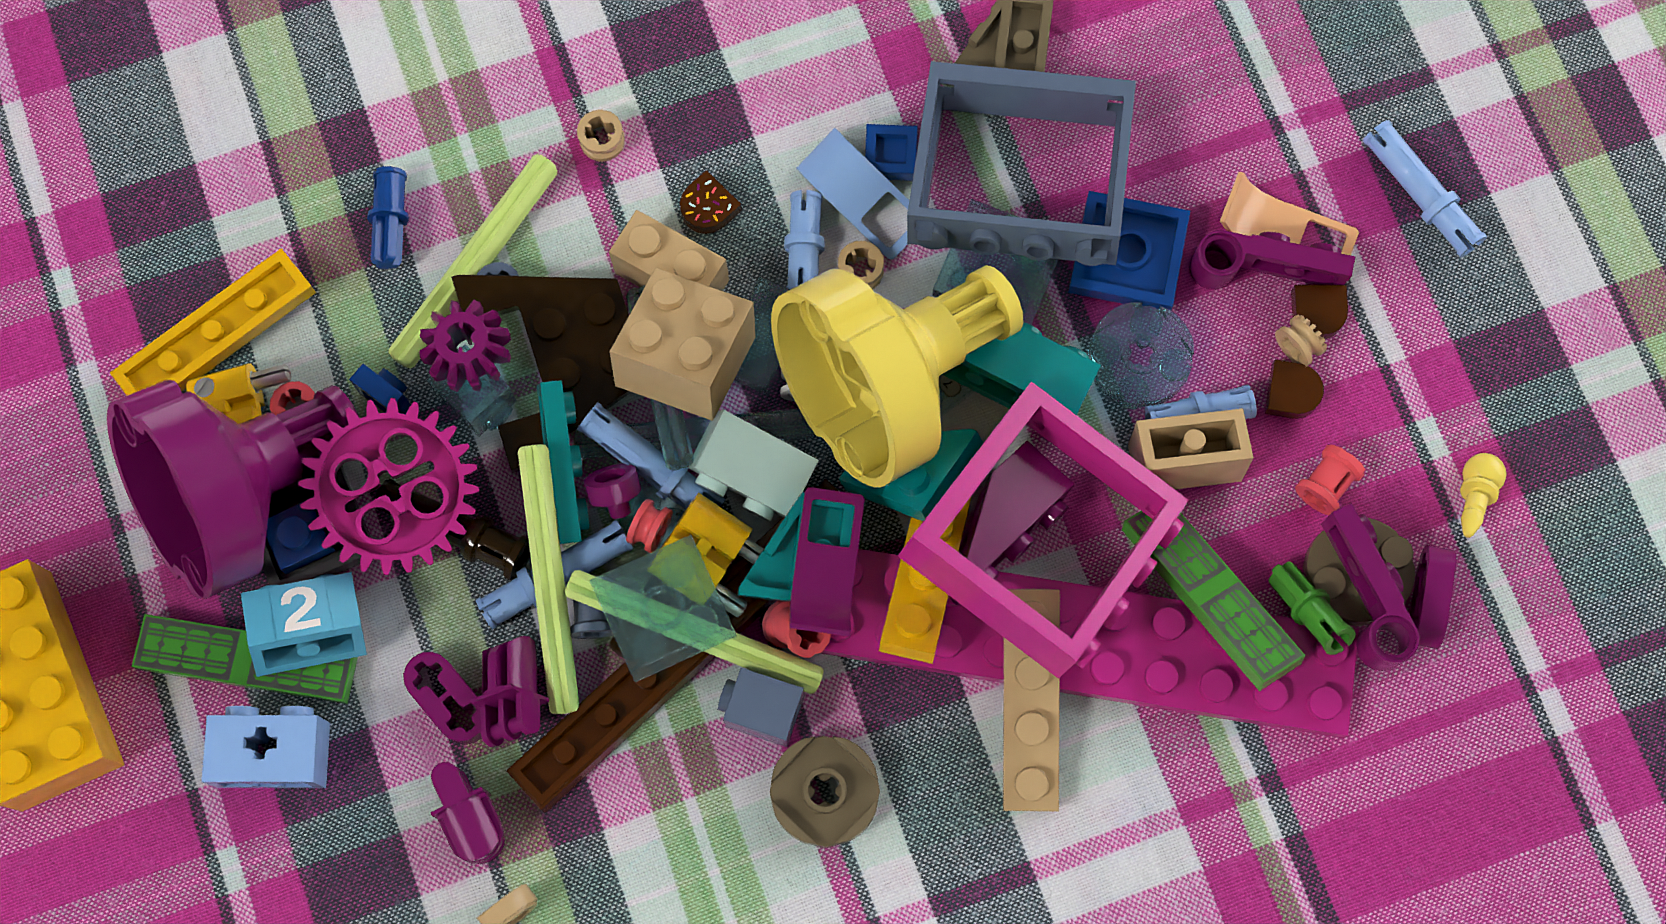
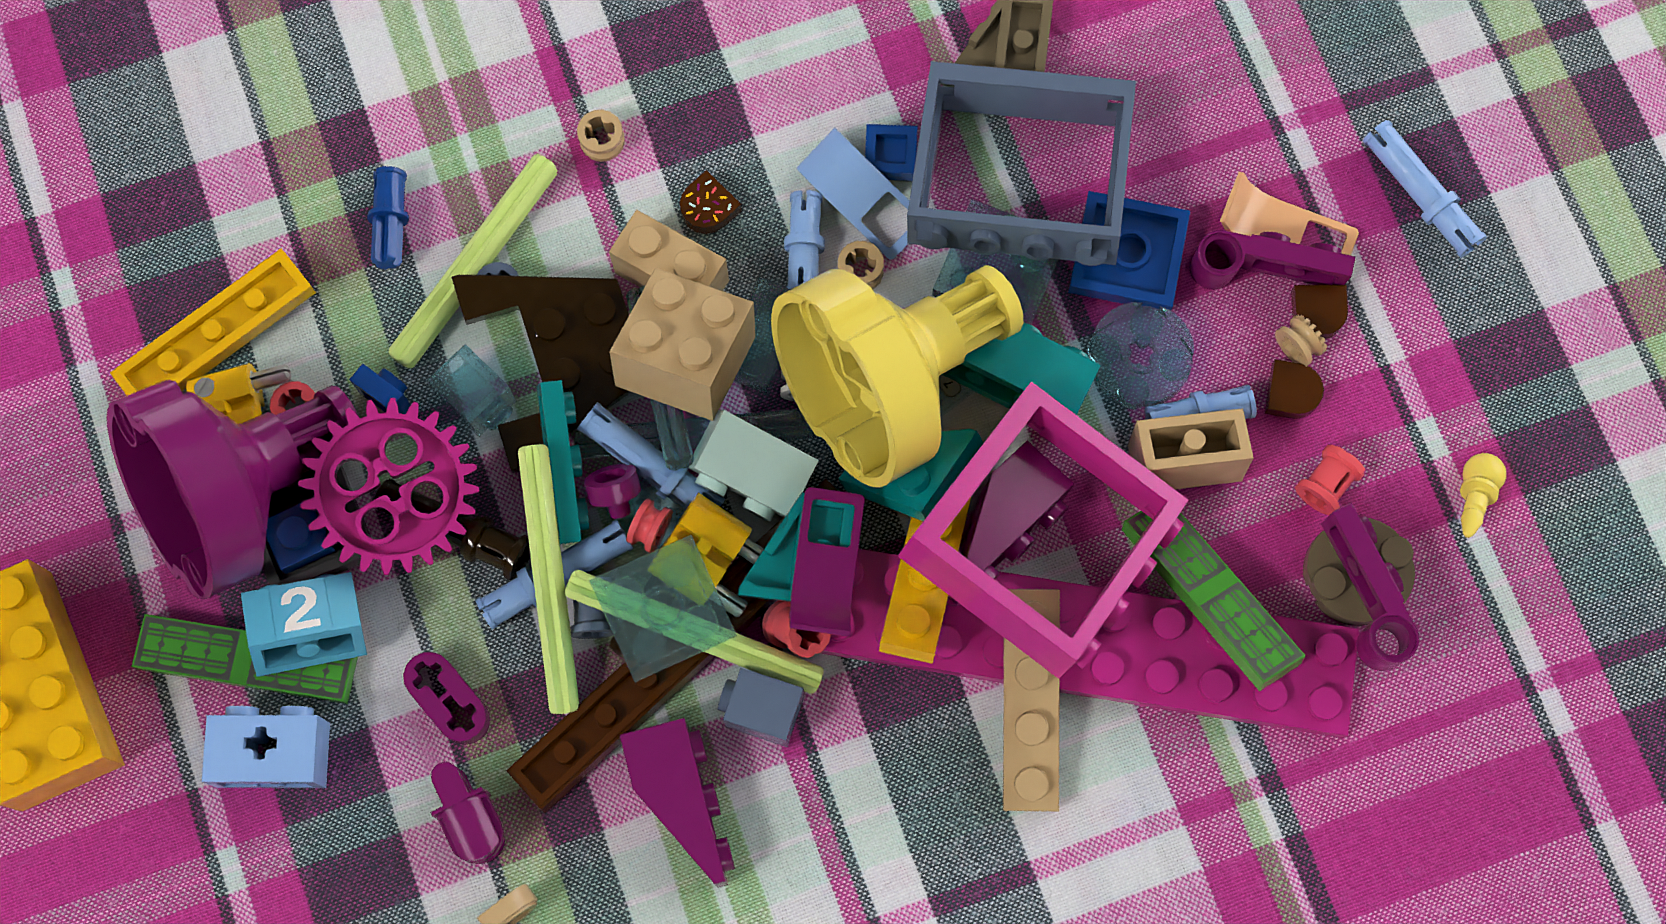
magenta gear [419,300,512,392] -> none
magenta arm [471,636,549,748] -> none
dark tan plate [770,736,880,849] -> none
bright green axle [1269,562,1356,655] -> none
magenta beam [1410,545,1457,649] -> none
none -> magenta slope [620,718,735,888]

